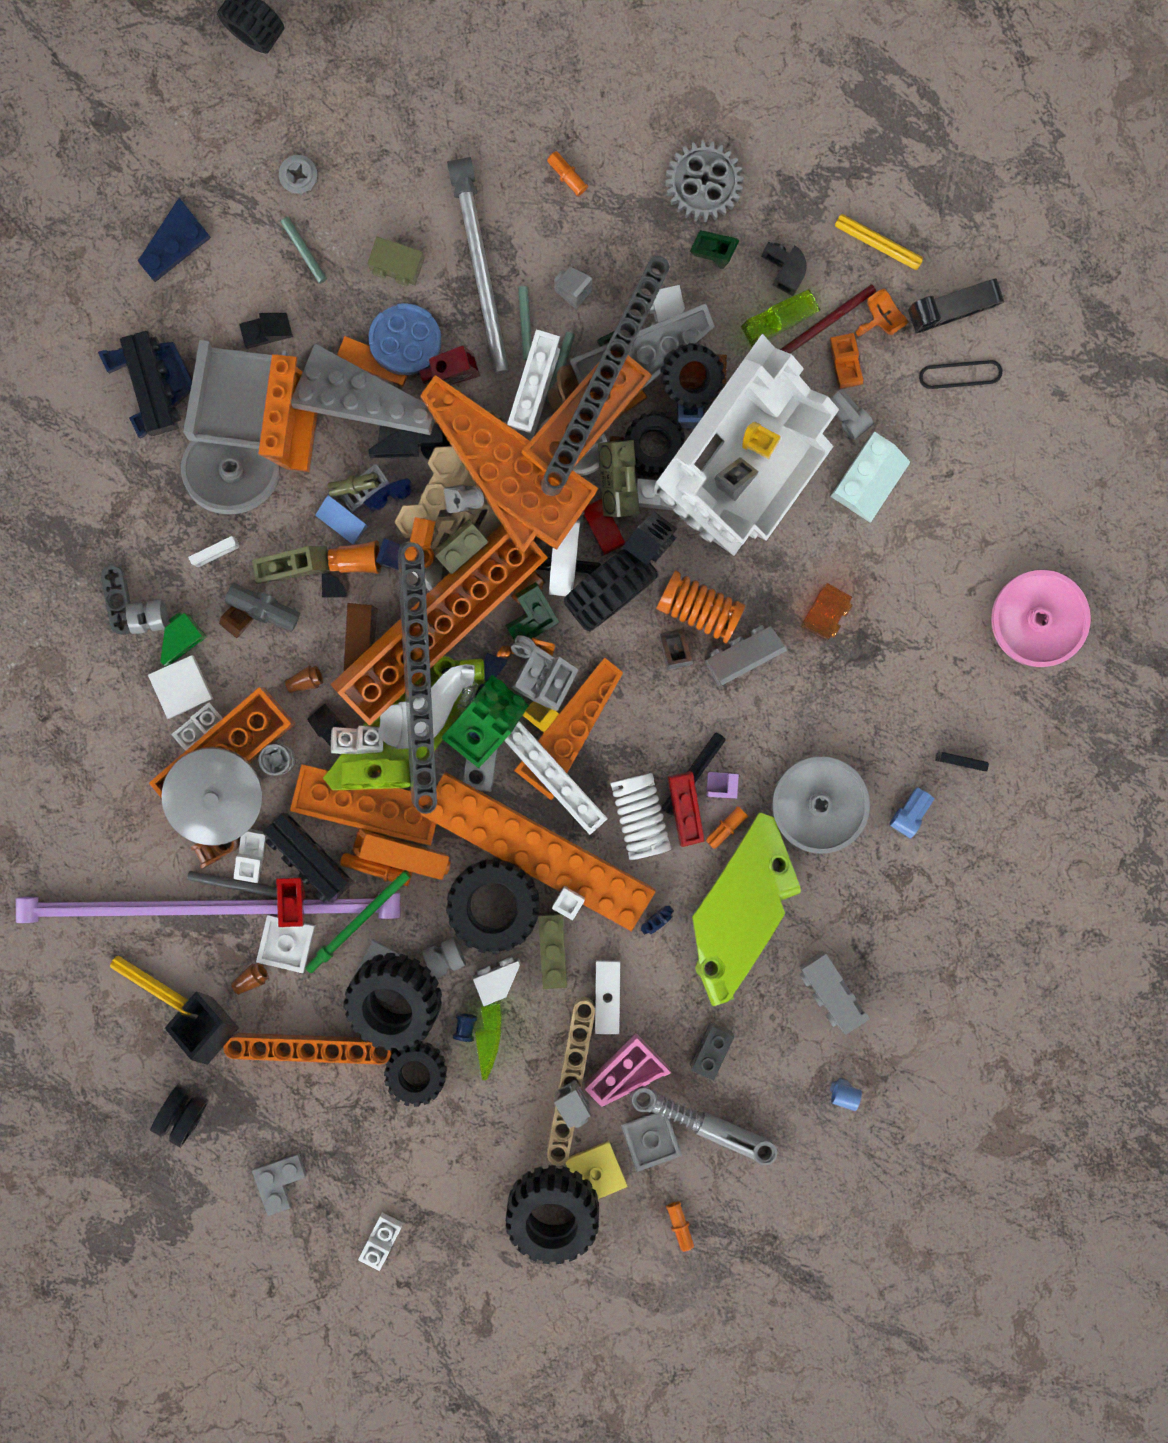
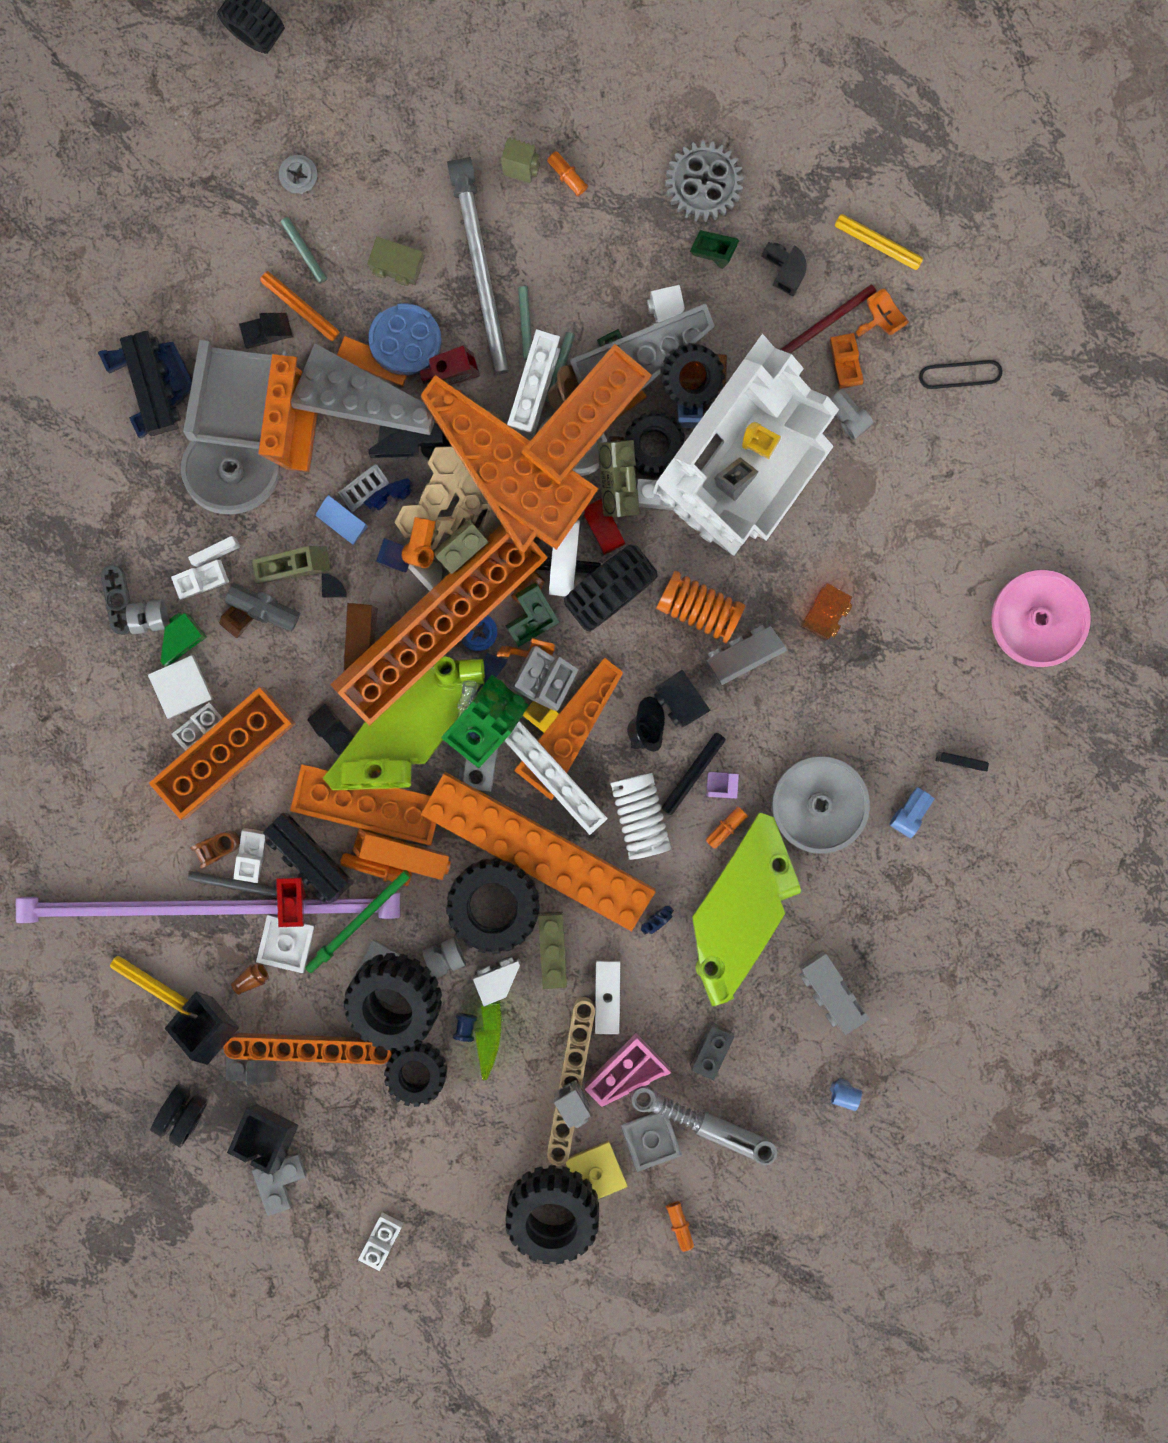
dark blue wing [138,198,211,282] -> none
light grey dish [162,747,262,845] -> none
light grey wheel [258,744,296,776] -> none
dark orange cone [285,666,323,693] -> none
olive pin [328,472,379,498] -> none
orange plant [328,540,381,574] -> none
white slope [331,726,383,754] -> none
white animal [378,664,475,749] -> none
dark grey beam [398,541,437,814] -> none
light grey piece [443,485,484,513] -> none
light grey bush [511,635,536,658] -> none
dark grey beam [541,256,670,496] -> none
white tile [552,886,585,921] -> none
light grey slope [554,267,592,310] -> none
black brick [623,511,677,565] -> none
flat silver slope [660,629,693,670] -> none
red tile [668,771,705,847] -> none
clear neon green slope [741,289,820,347] -> none
light aqua slope [830,432,910,522] -> none
black beam [908,278,1005,333] -> none
none -> white slope [171,560,229,599]
none -> flat silver slope [226,1056,276,1085]
none -> black piece [227,1104,299,1175]
none -> orange axle [260,271,340,341]
none -> blue gear [461,615,497,651]
none -> olive brick [501,137,540,183]
none -> black piece [627,696,665,752]
none -> black slope [654,670,711,727]

